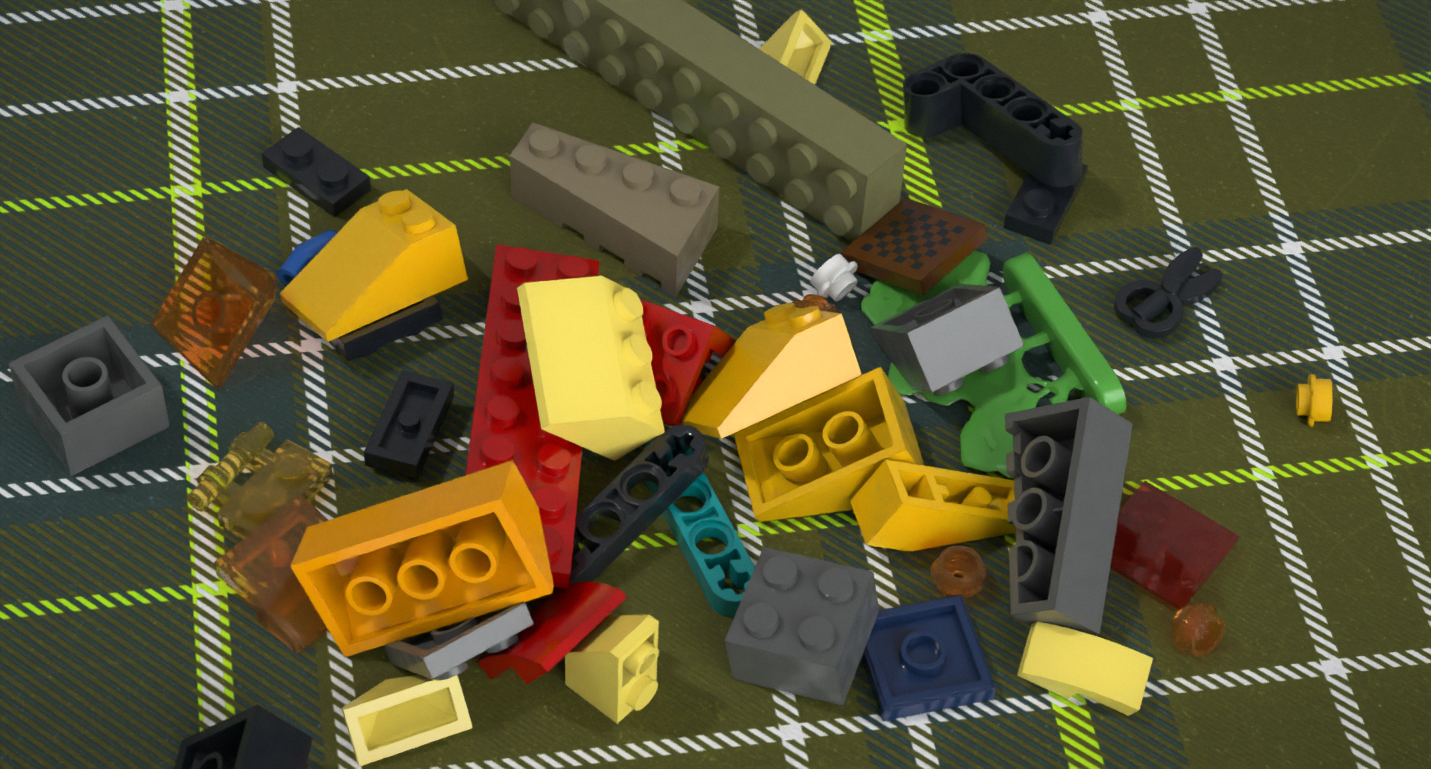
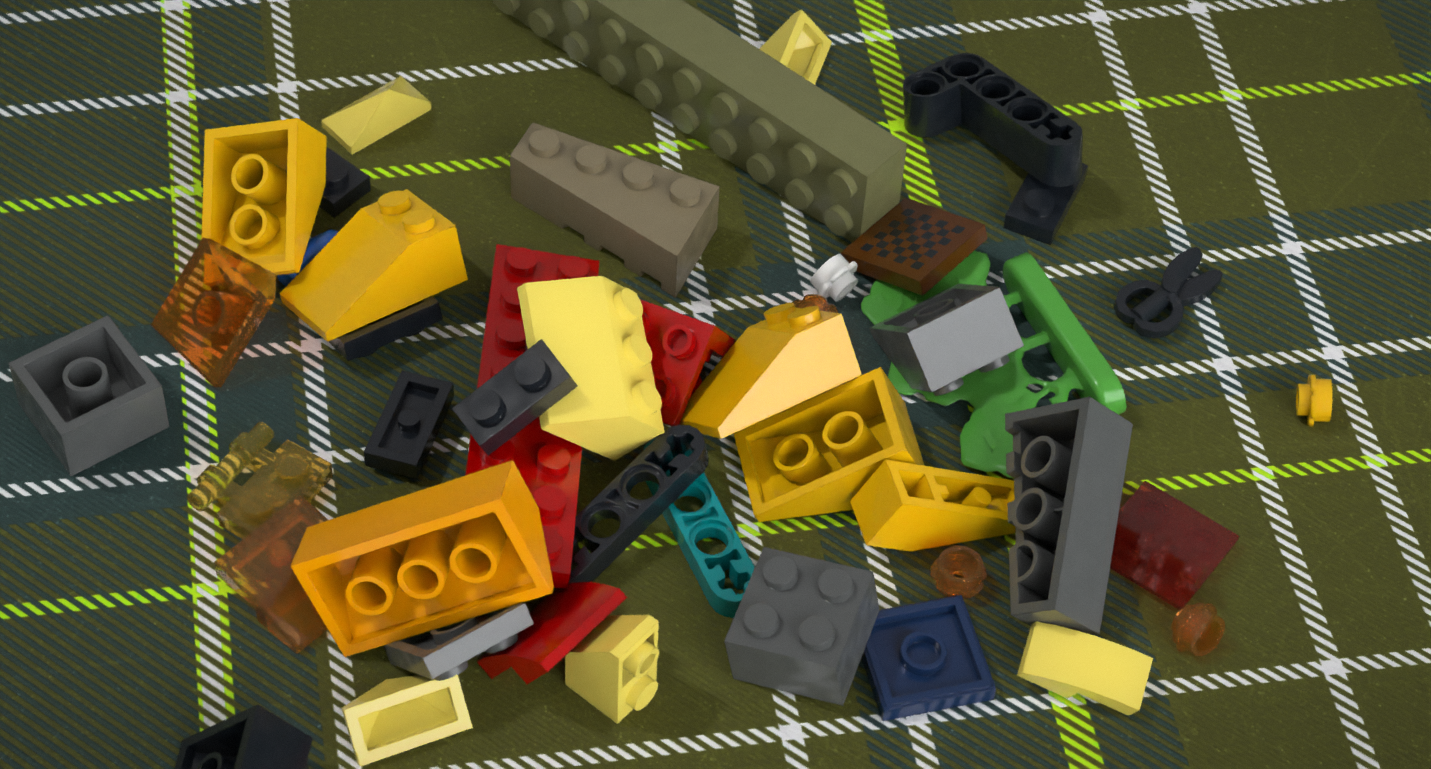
none -> yellow slope [200,118,327,283]
none -> light yellow slope [321,76,432,155]
none -> black plate [452,339,578,455]

